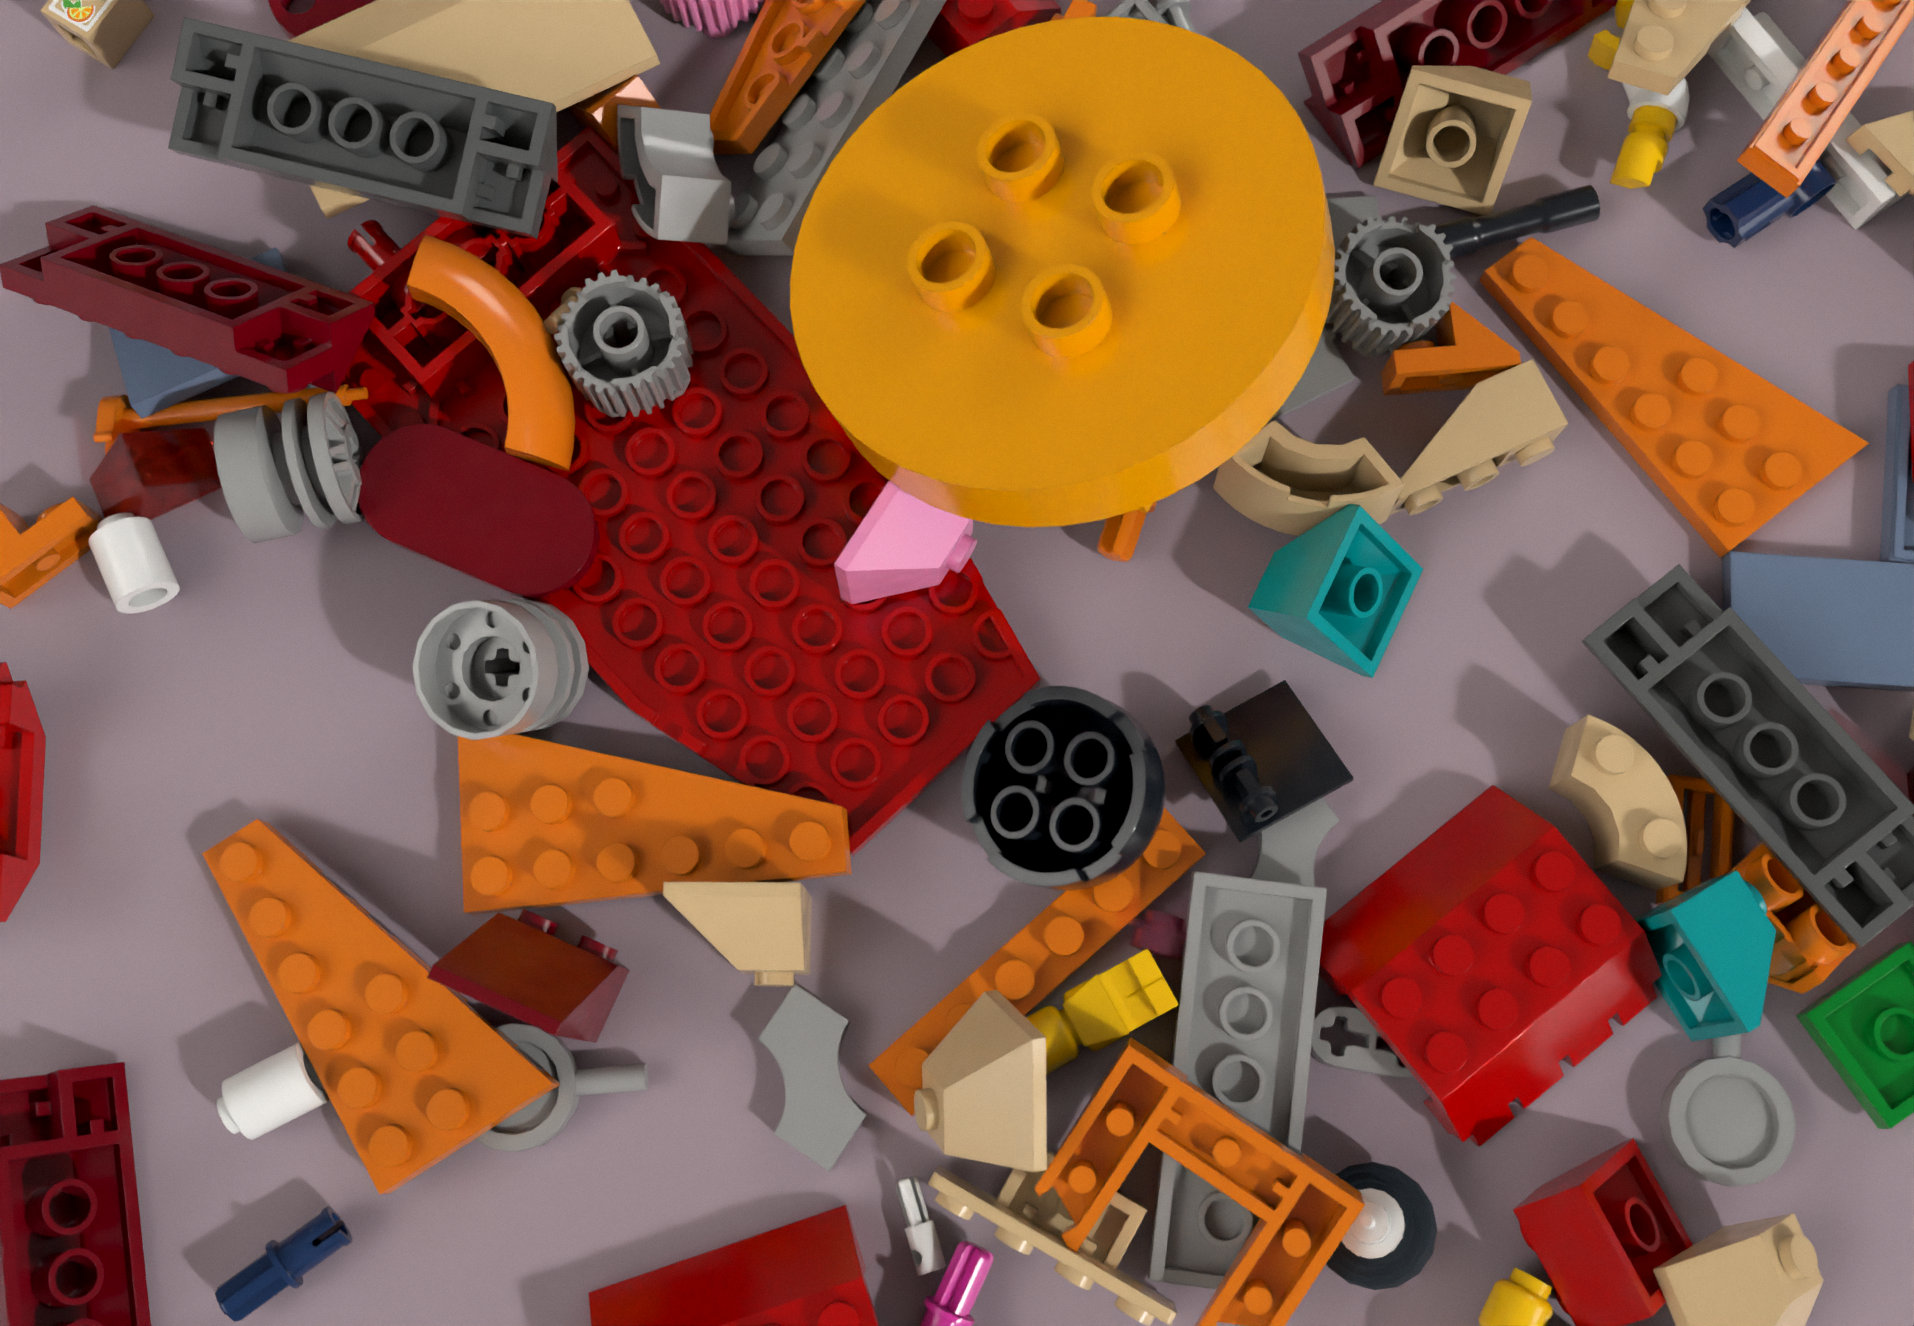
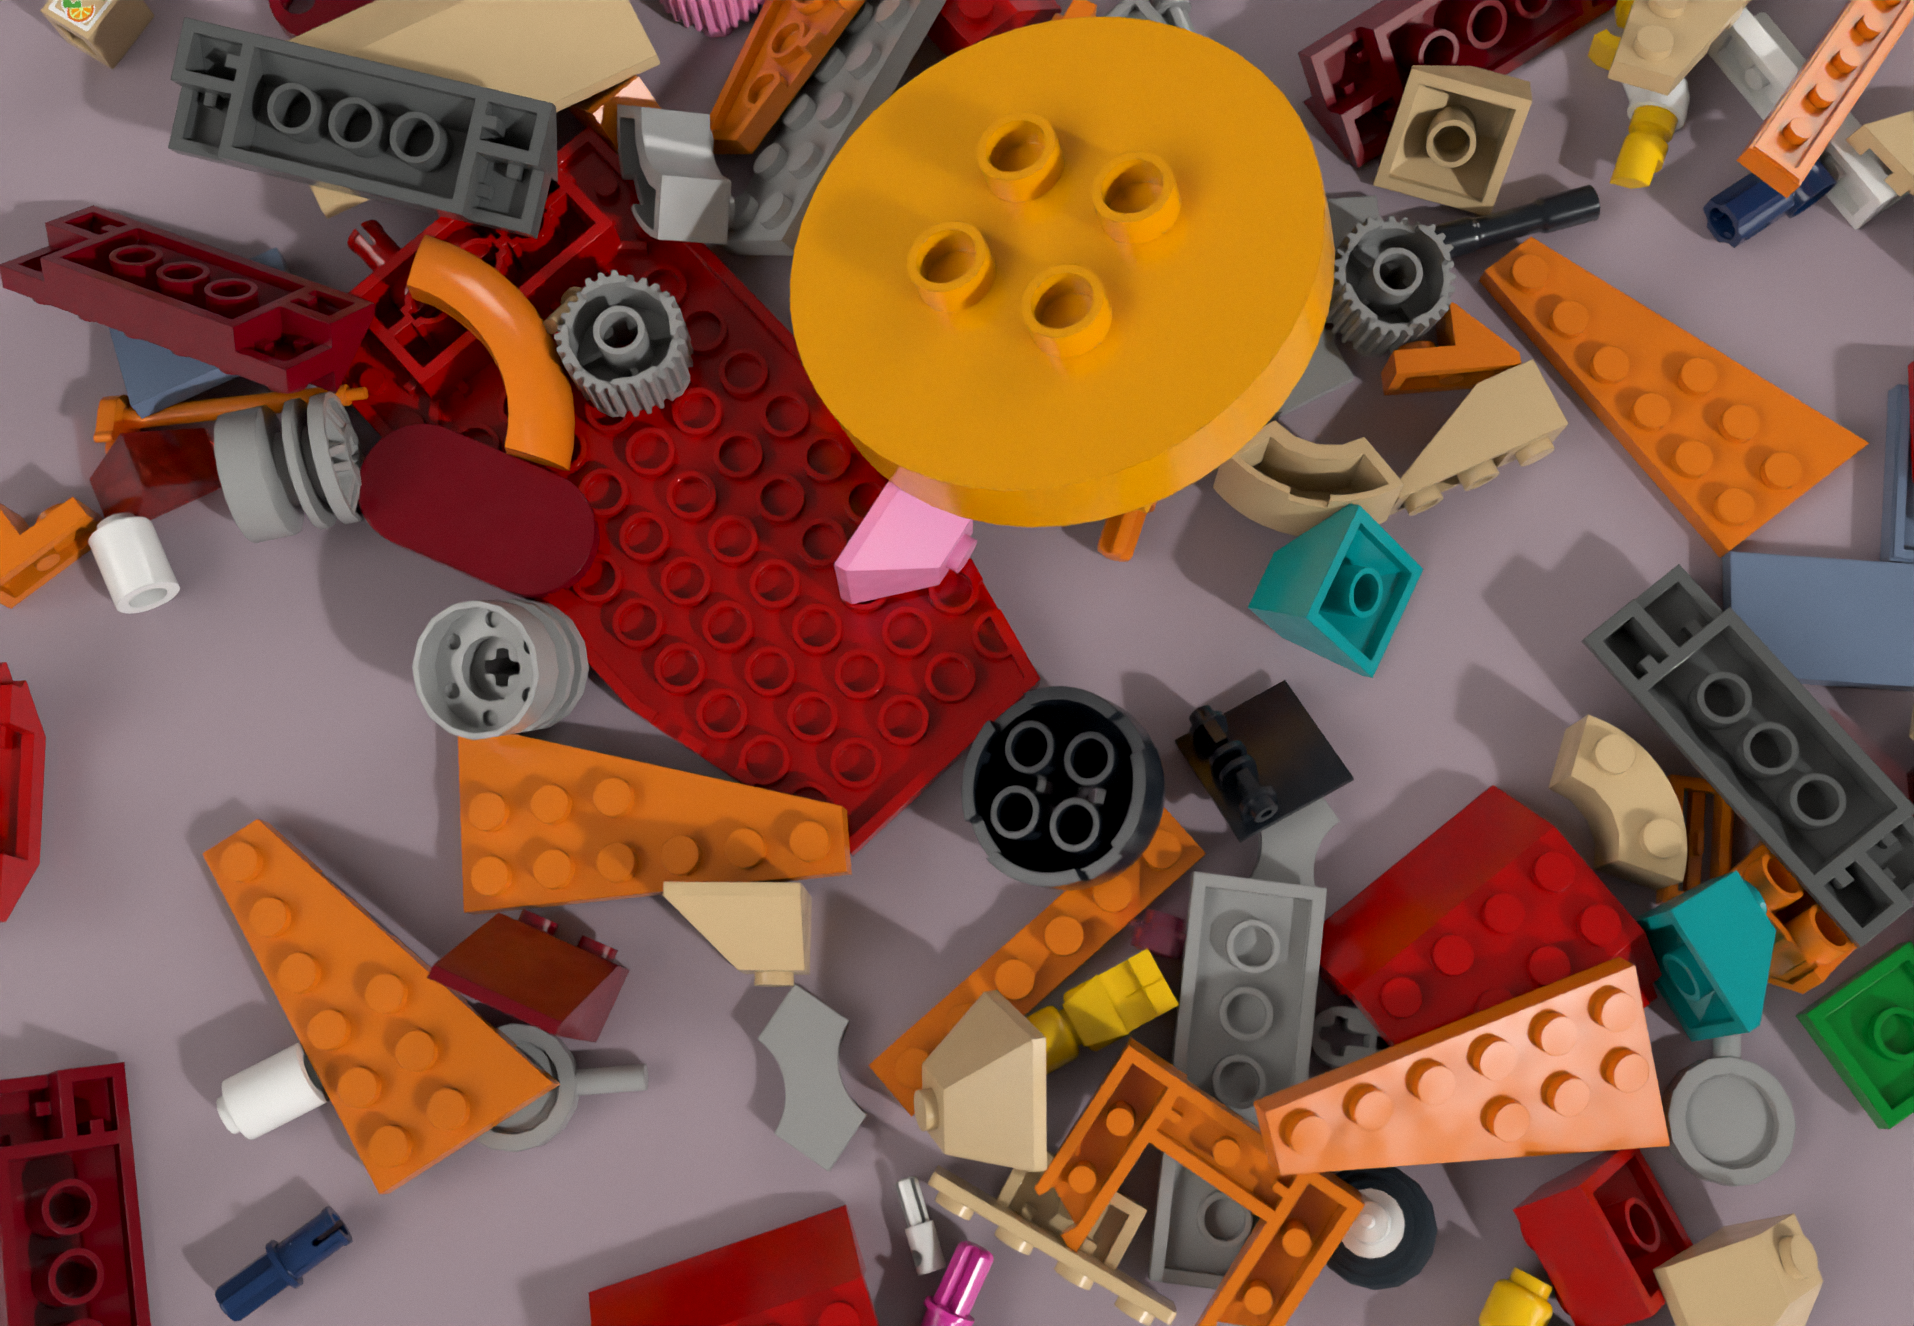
none -> orange wing [1253,957,1670,1175]

